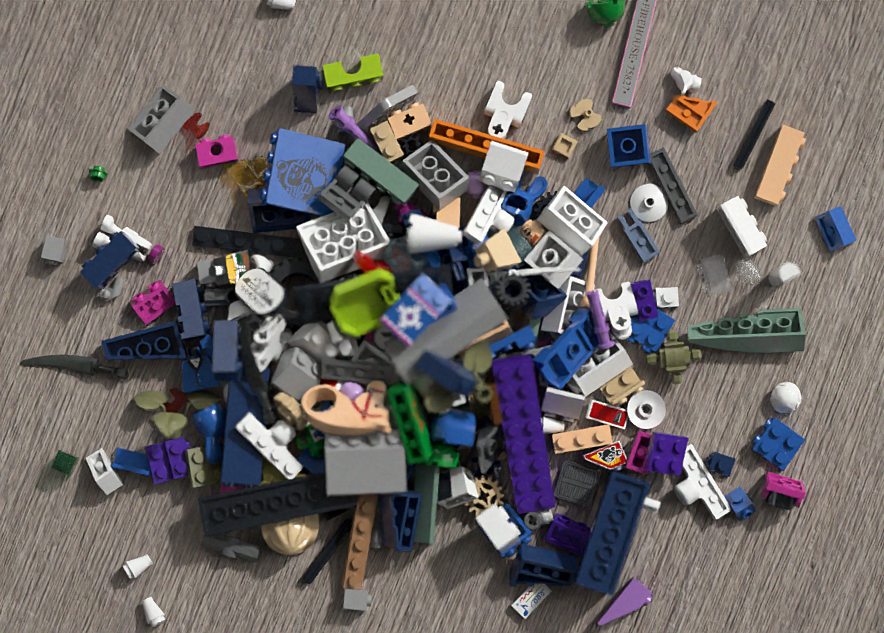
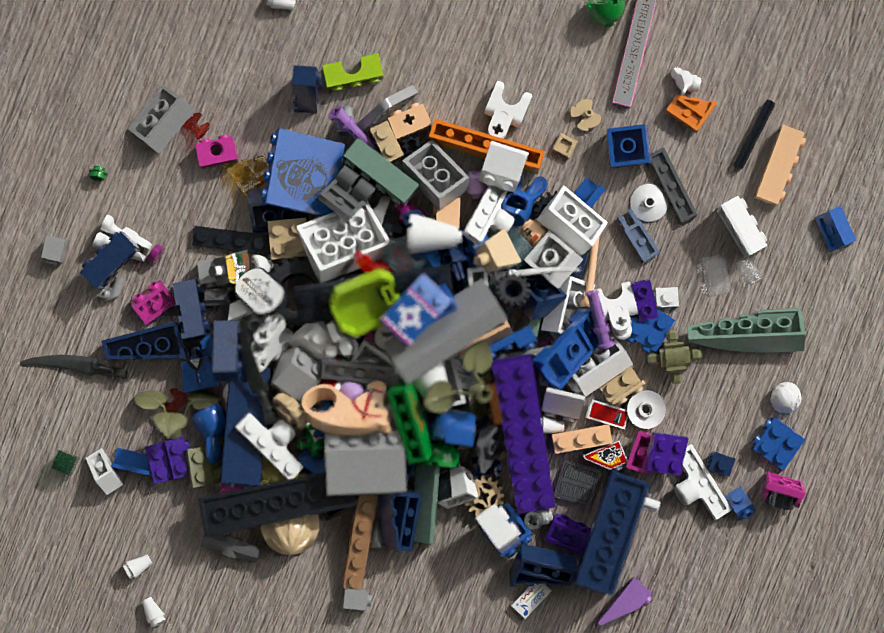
black axle [302,519,352,585] -> none
dark blue slope [414,349,477,398] -> none
white brick [769,263,800,287] -> none
none -> tan plate [268,218,308,260]

